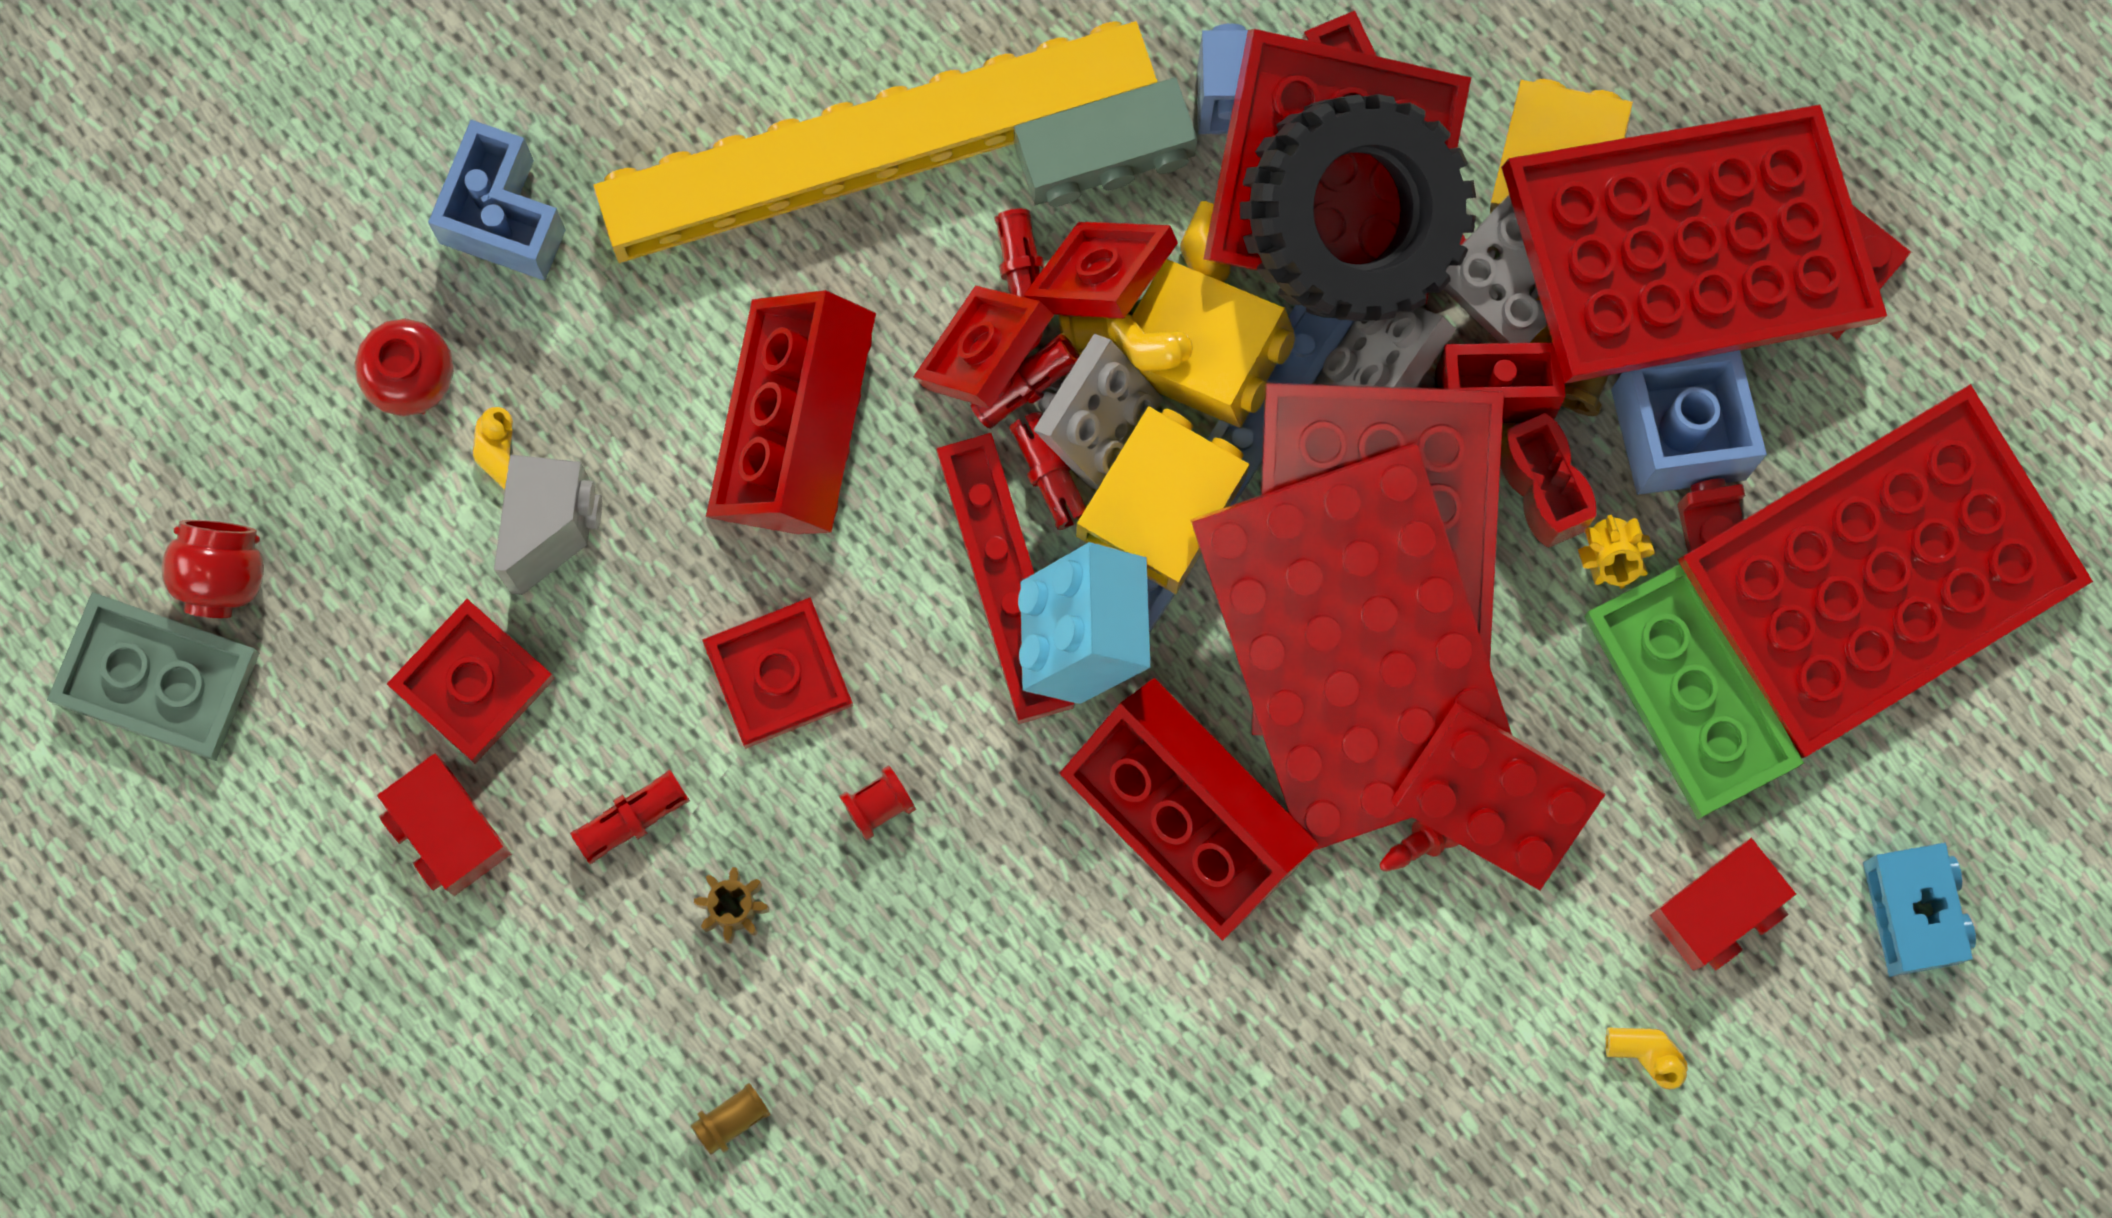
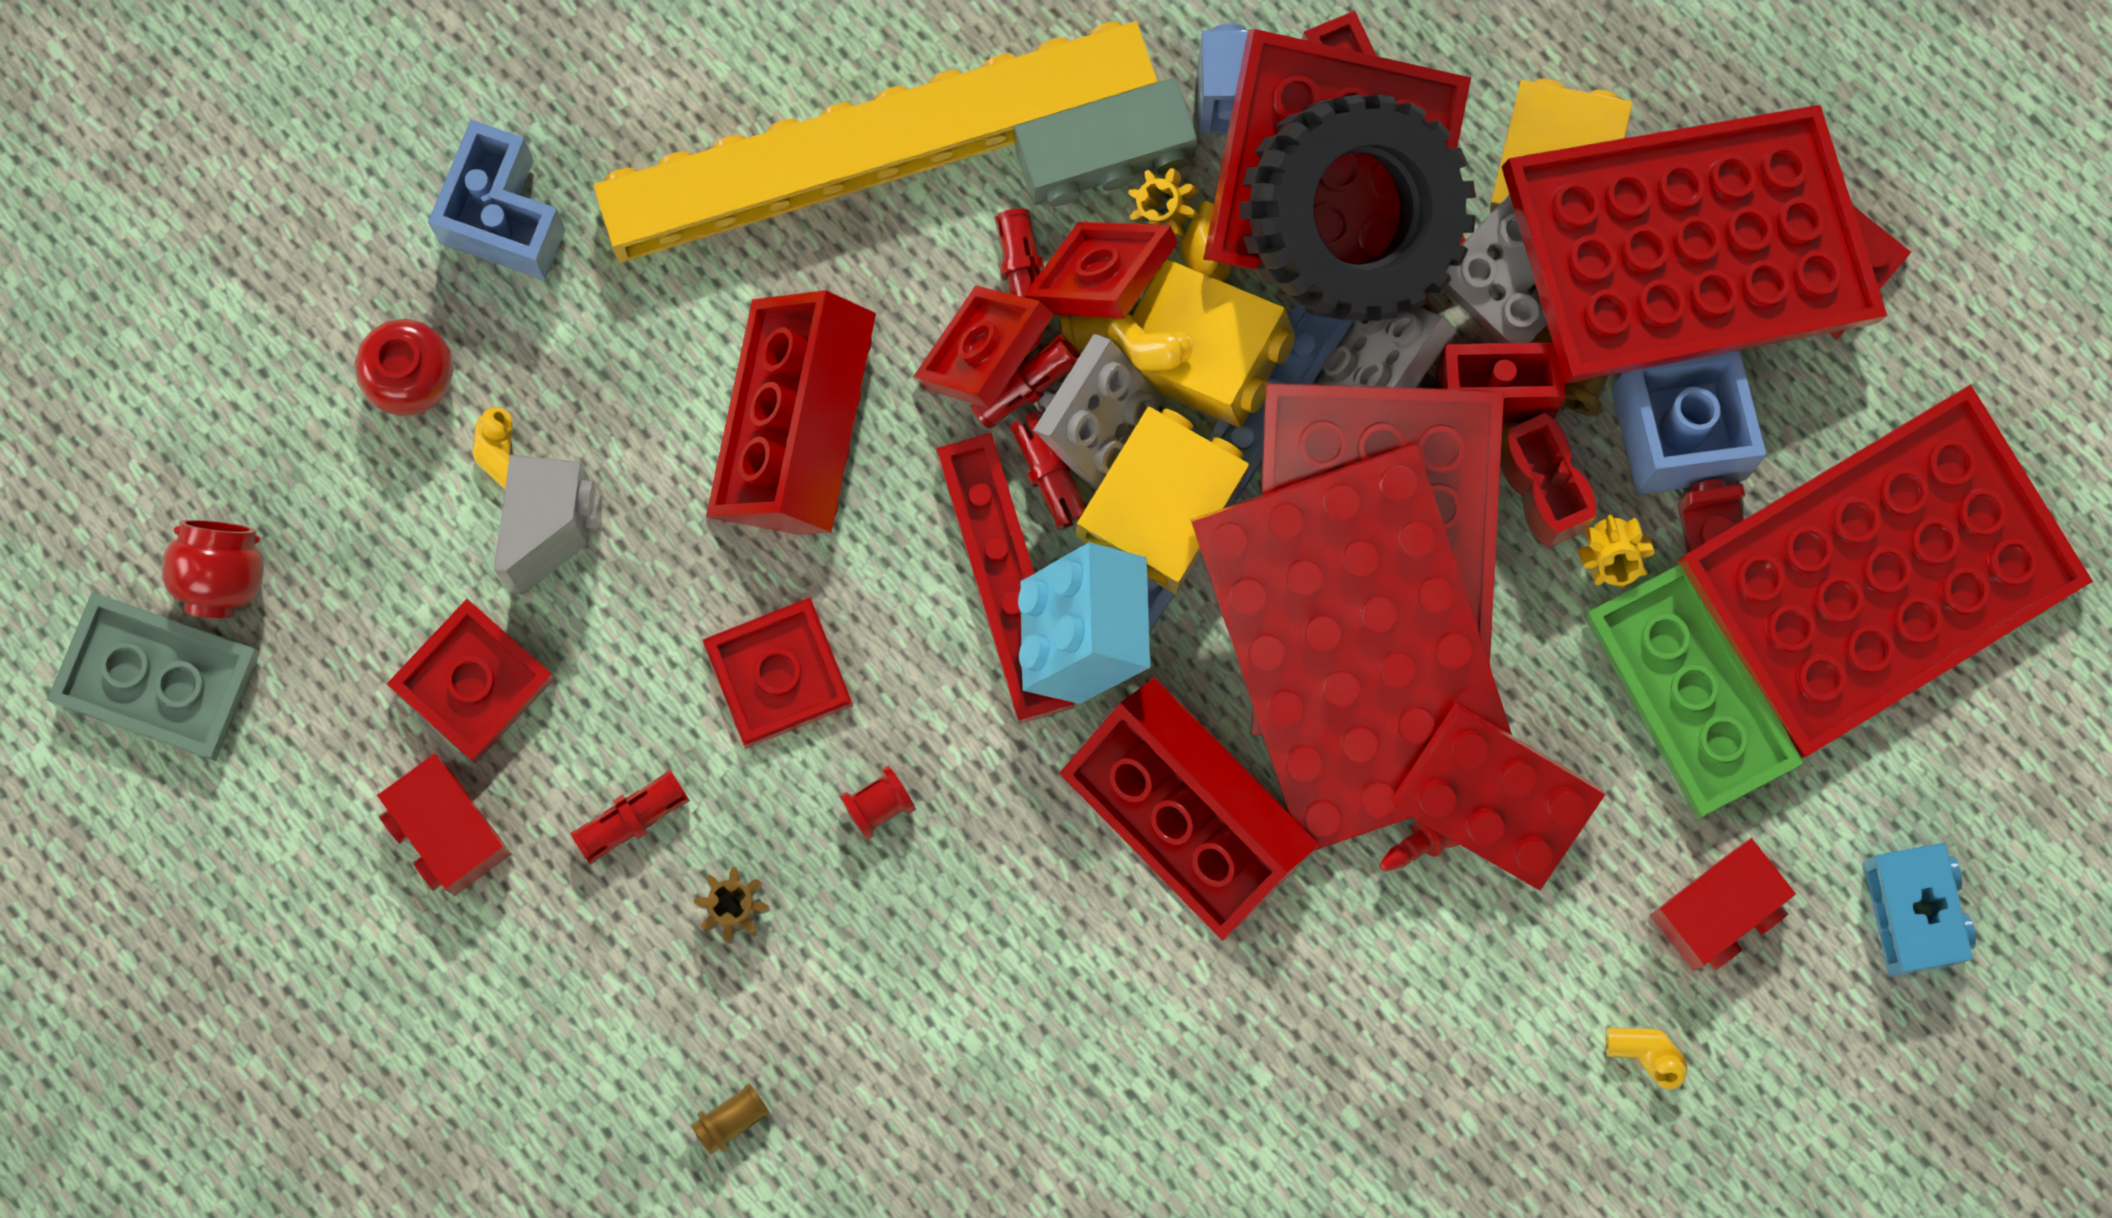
none -> yellow gear [1128,168,1200,238]

